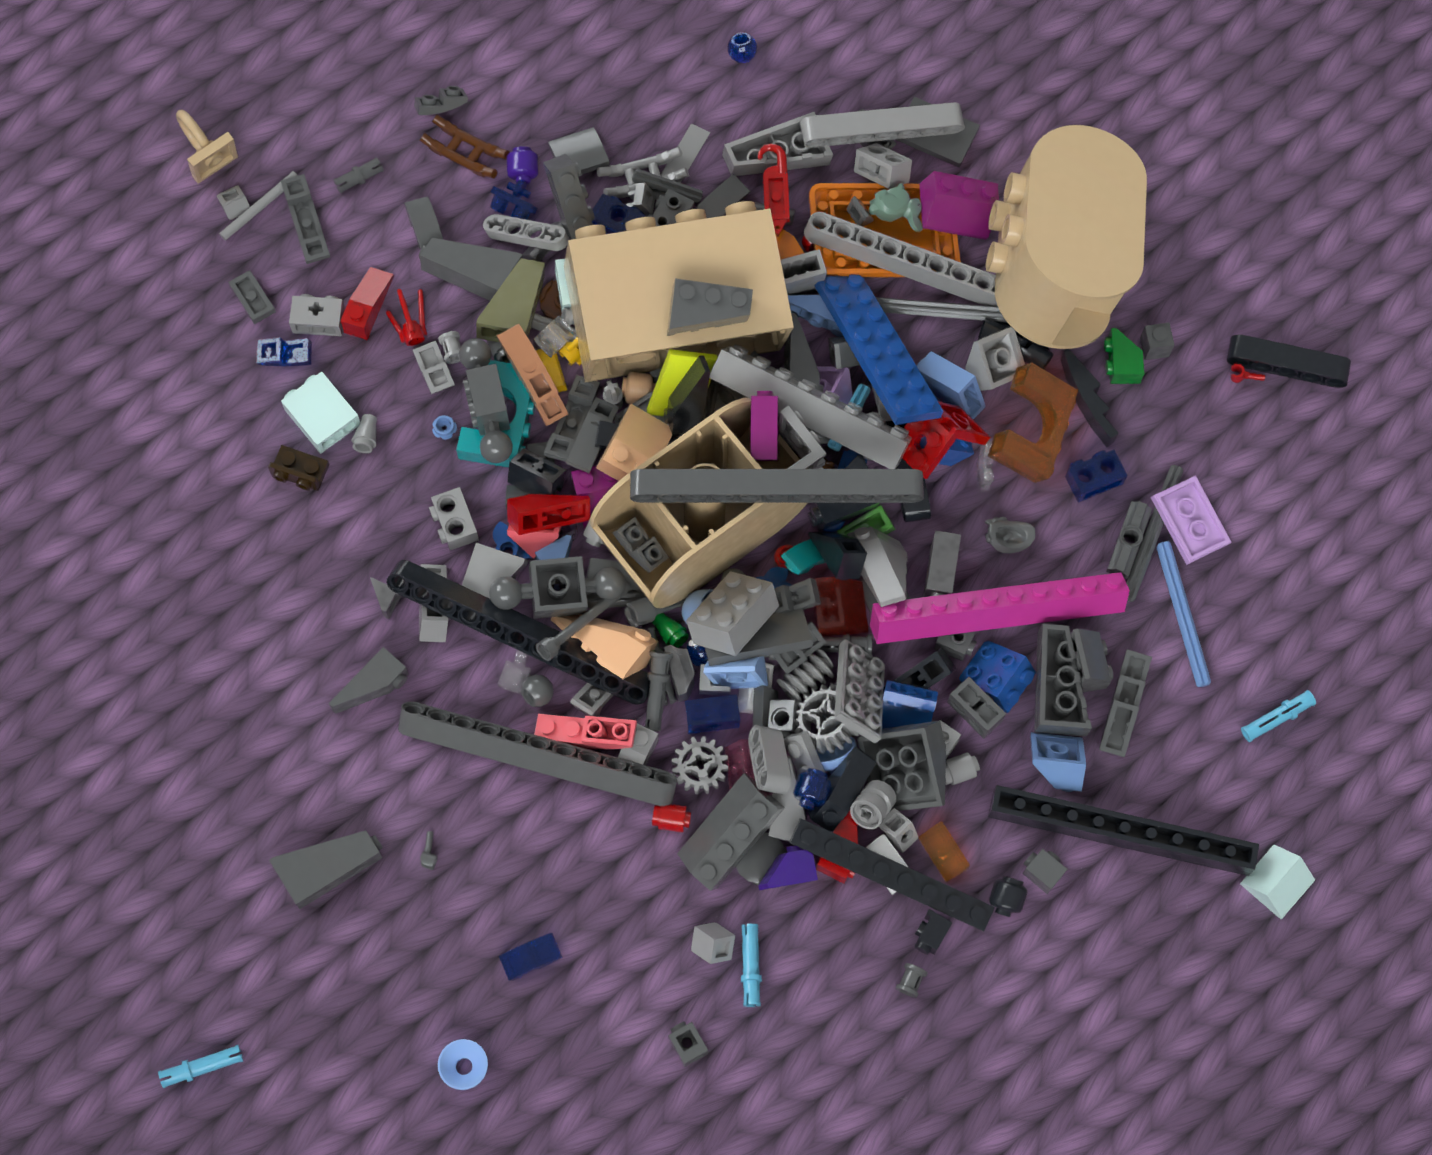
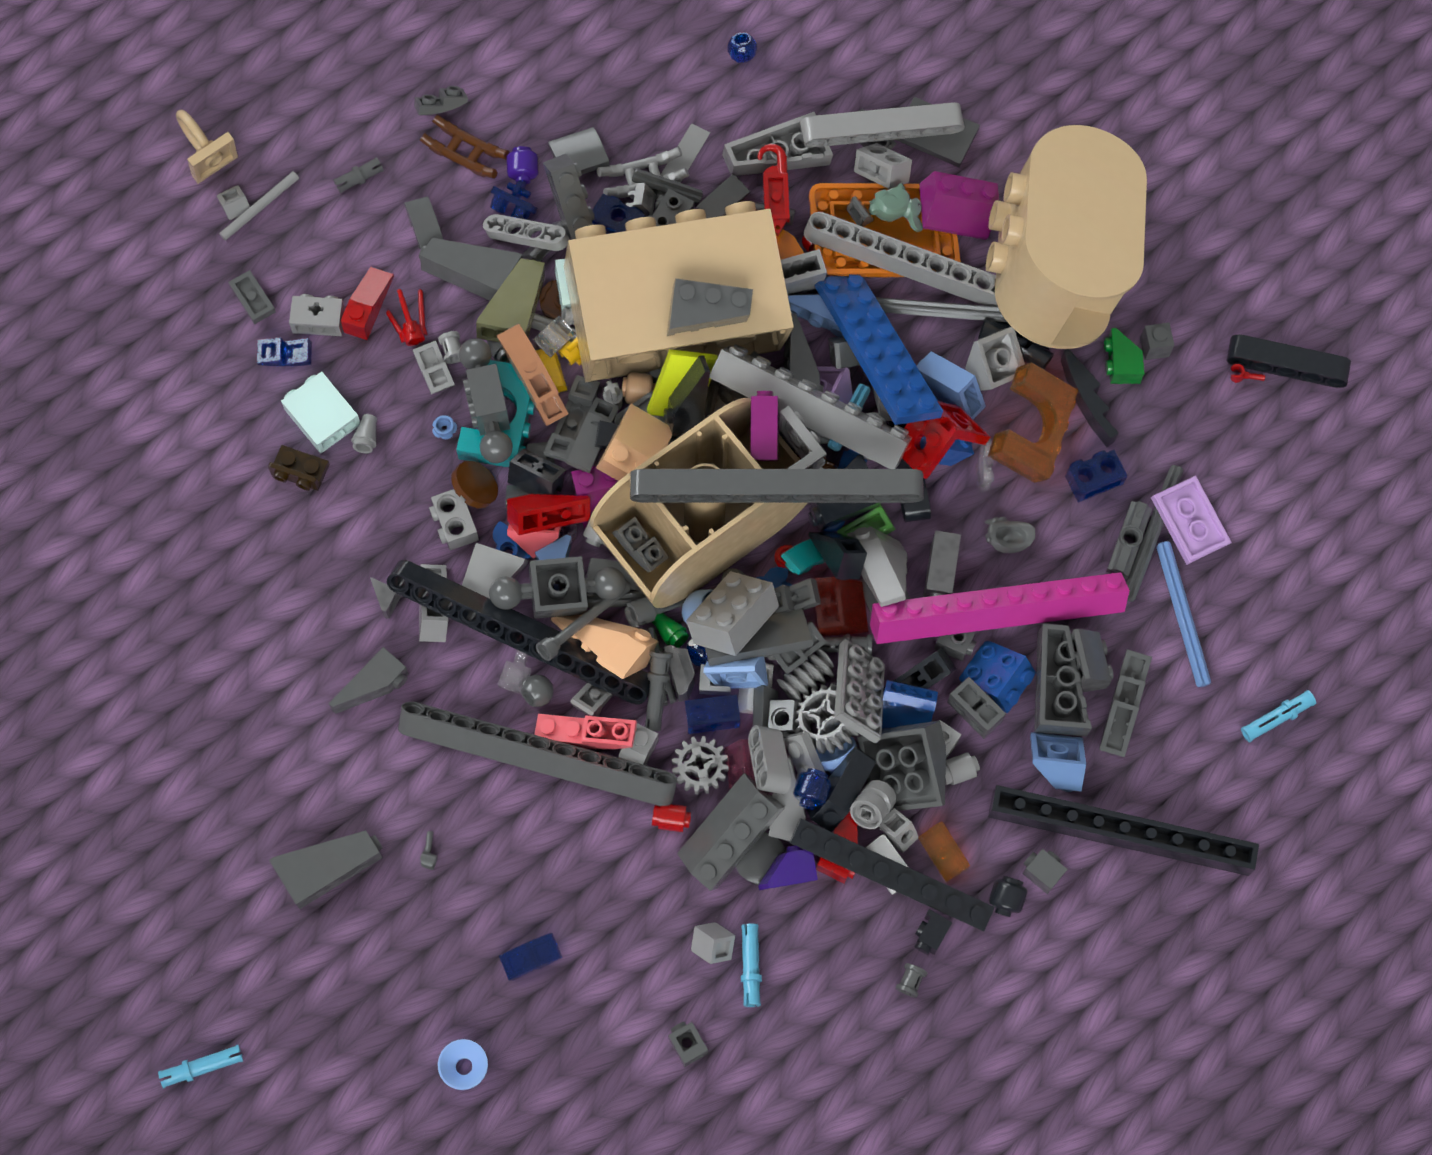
dark grey slope [281,174,330,264] -> none
light aqua slope [1240,845,1315,919] -> none
none -> reddish brown tile [451,460,498,509]

